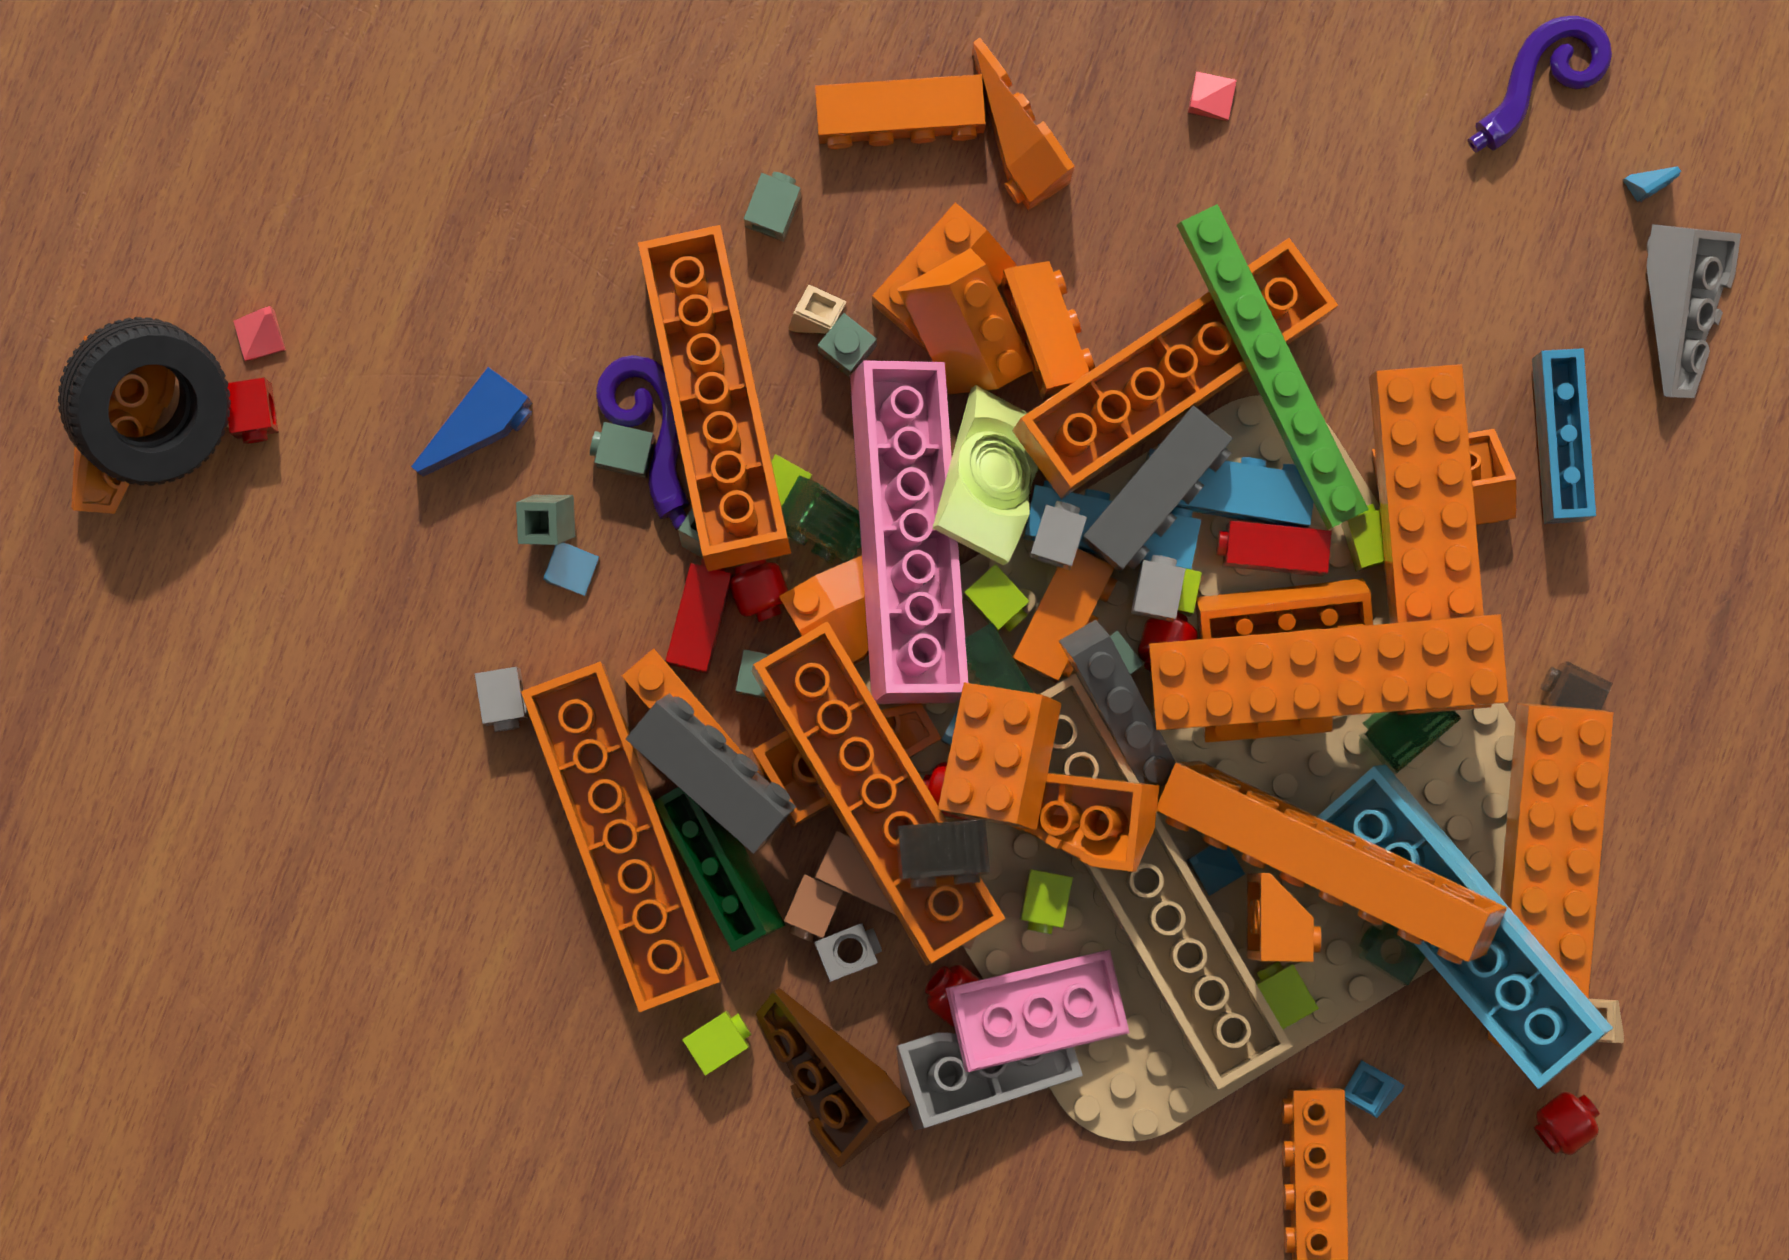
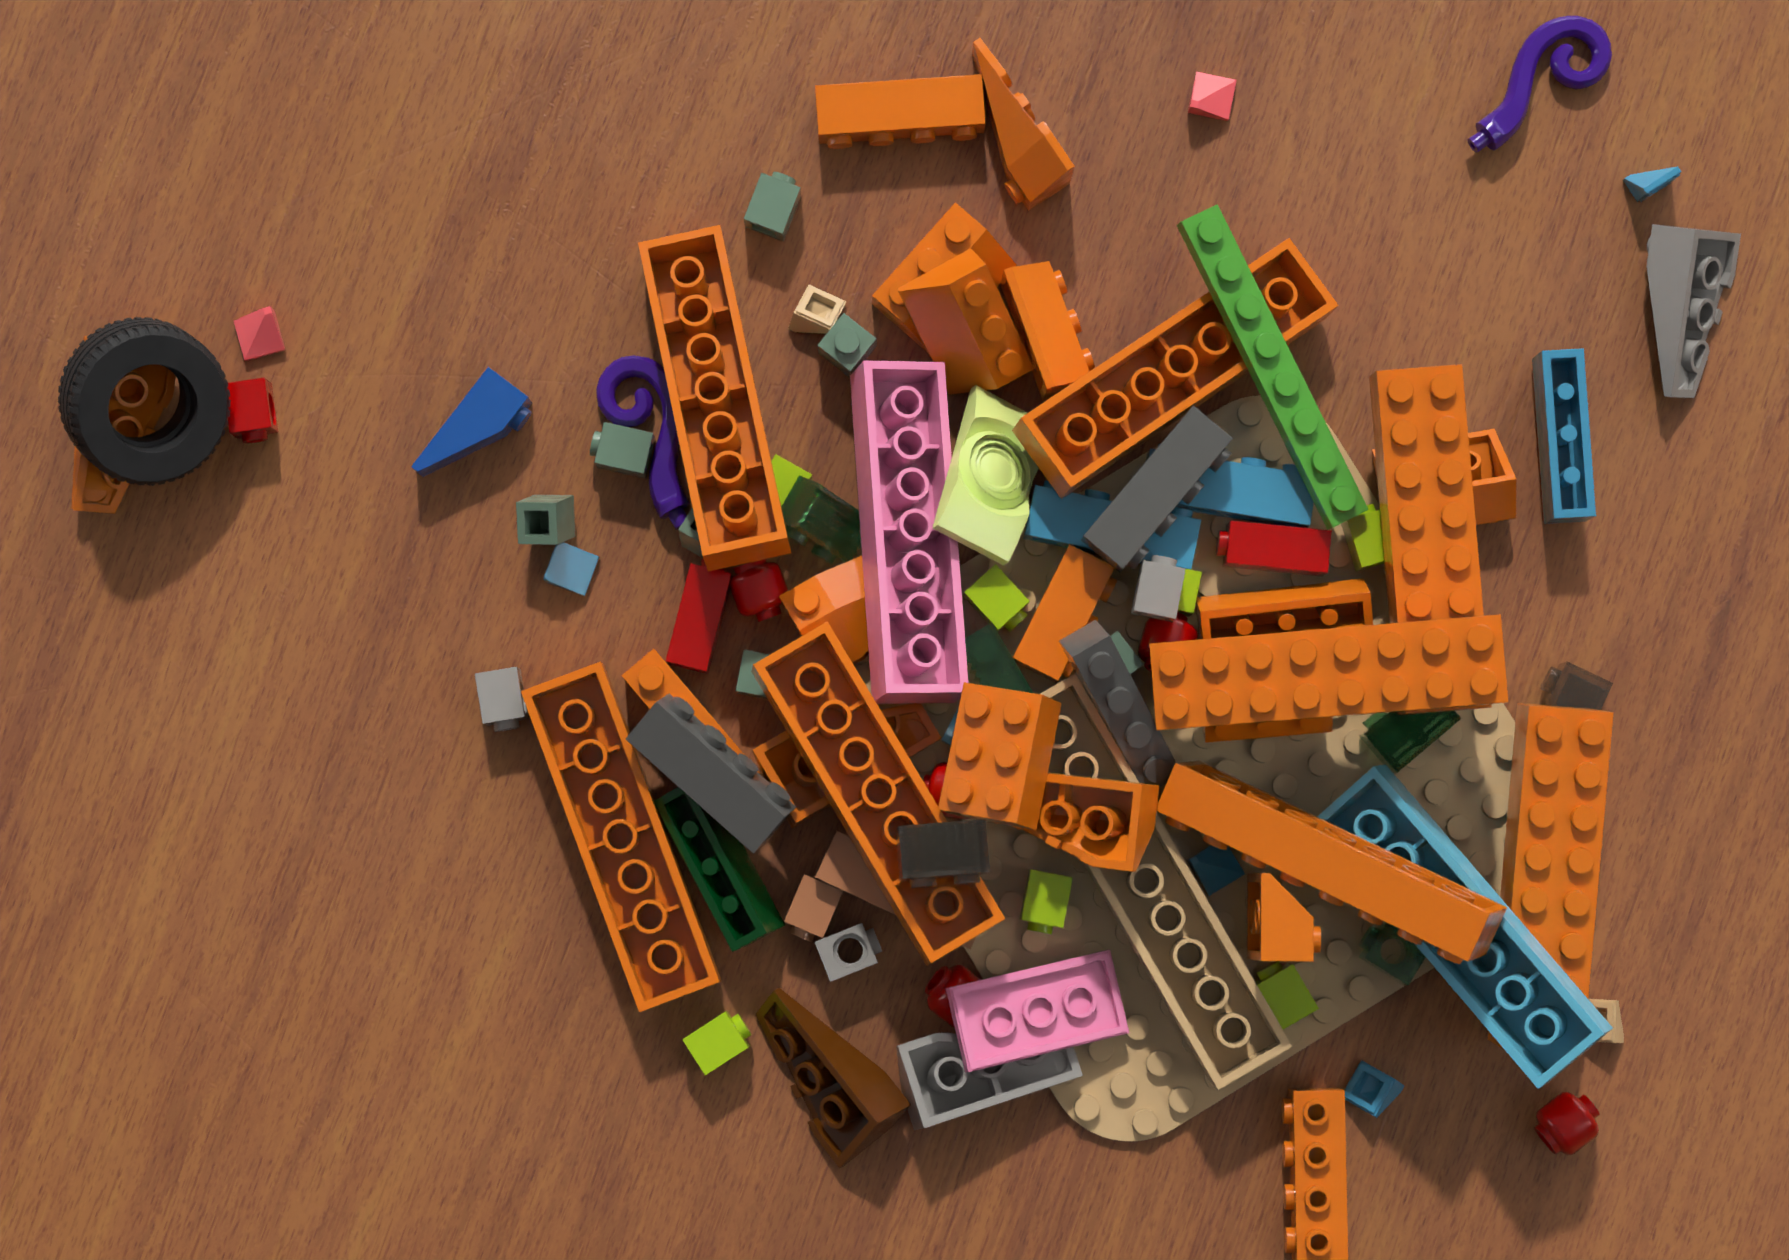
light grey brick [1030,501,1087,570] -> none

